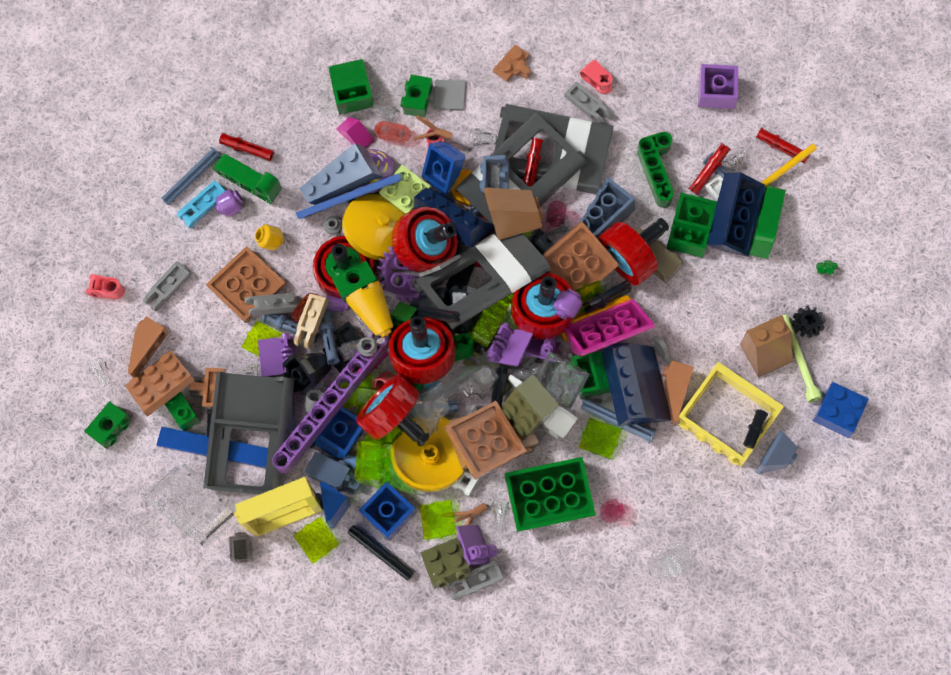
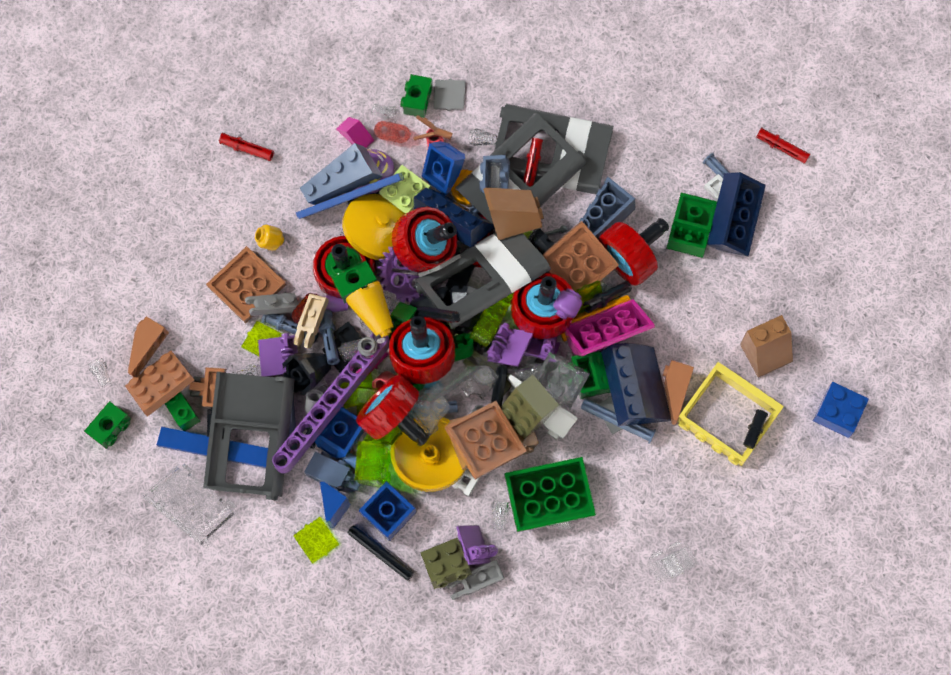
coral piece [85,274,125,299] -> none
light grey hinge [143,261,192,311] -> none
sand blue axle [162,146,221,205] -> none
medium azure plate [177,180,225,228] -> none
green beam [212,154,282,204] -> none
medium lavender head [215,189,244,217] -> none
clear smoke brick [229,532,254,563] -> none
light yellow window [234,477,323,537] -> none
light grey plate [323,216,342,235] -> none
green slope [328,59,374,115] -> none
clear neon green piece [419,500,457,540] -> none
nougat plant [441,503,488,526] -> none
nougat hinge [493,44,531,82] -> none
clear pink plate [546,201,566,227] -> none
light grey hinge [564,82,613,124] -> none
clear neon green piece [578,418,622,460] -> none
coral piece [579,59,613,94] -> none
clear pink plate [599,499,625,523] -> none
dark tan slope [636,227,683,284] -> none
green beam [637,132,674,208] -> none
light grey piece [651,336,671,364] -> none
red pin [688,143,731,195] -> none
medium lavender brick [698,64,738,109] -> none
clear cone [722,147,749,173] -> none
green beam [749,185,786,259] -> none
sand blue slope [755,431,798,474] -> none
yellow bar [761,143,817,188] -> none
yellowish green piece [783,315,823,403] -> none
black gear [792,305,826,339] -> none
green plant [816,260,838,275] -> none

